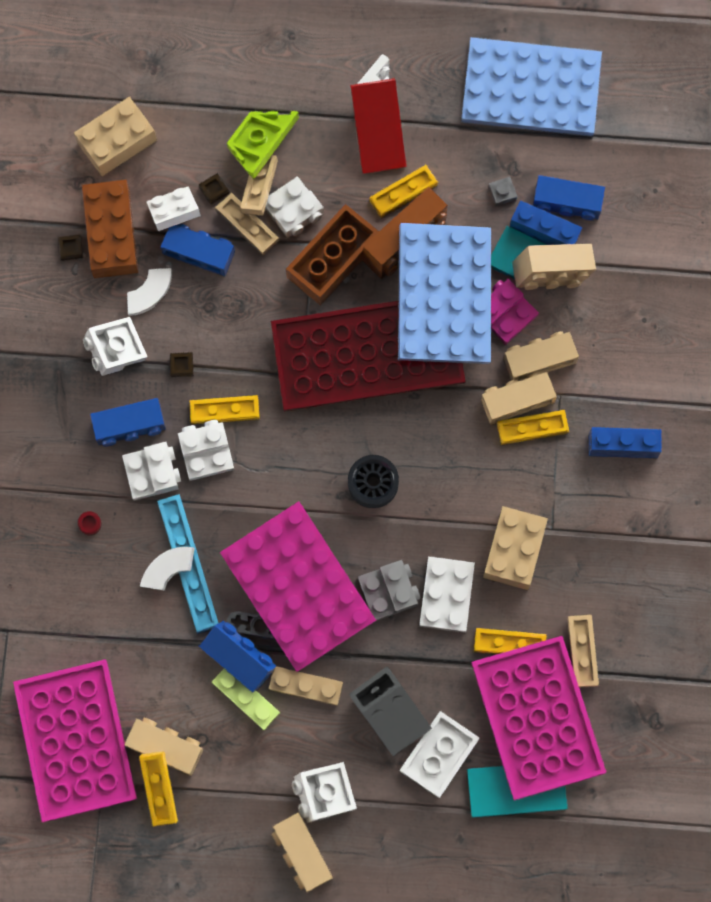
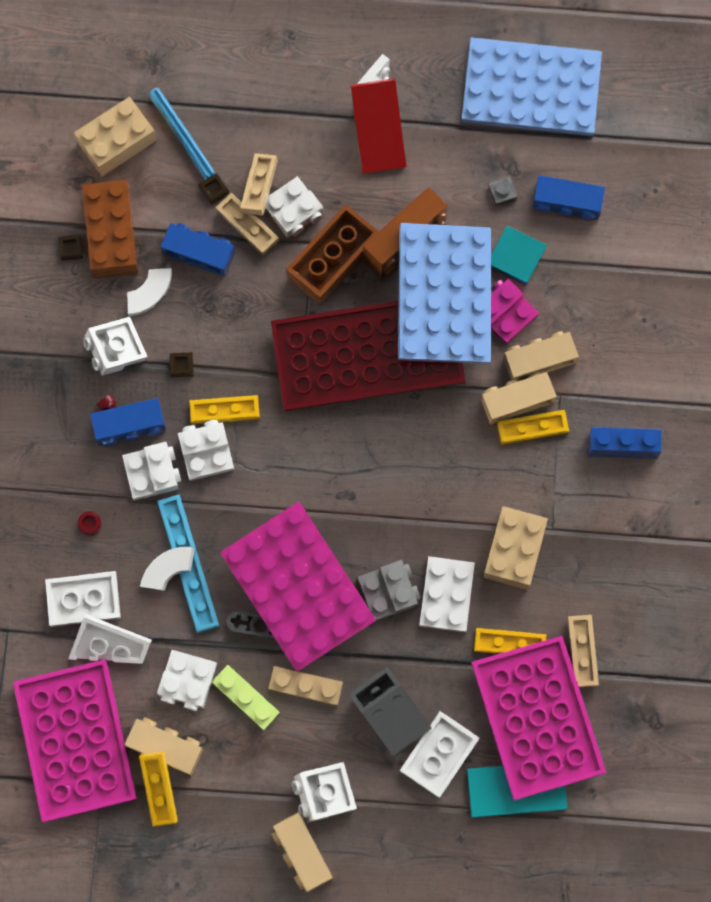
white plate [146,187,201,231] -> none
blue brick [199,621,277,693] -> none
lime wing [227,111,299,179] -> none
black wheel [348,455,399,508] -> none
yellow tile [369,165,438,218] -> none
blue brick [510,200,582,245] -> none
tan brick [512,244,596,290] -> none
none -> white plate [45,571,121,627]
none -> white wing [68,615,152,664]
none -> dark red hinge [96,394,116,411]
none -> dark azure axle [149,88,215,180]
none -> white plate [157,650,217,711]

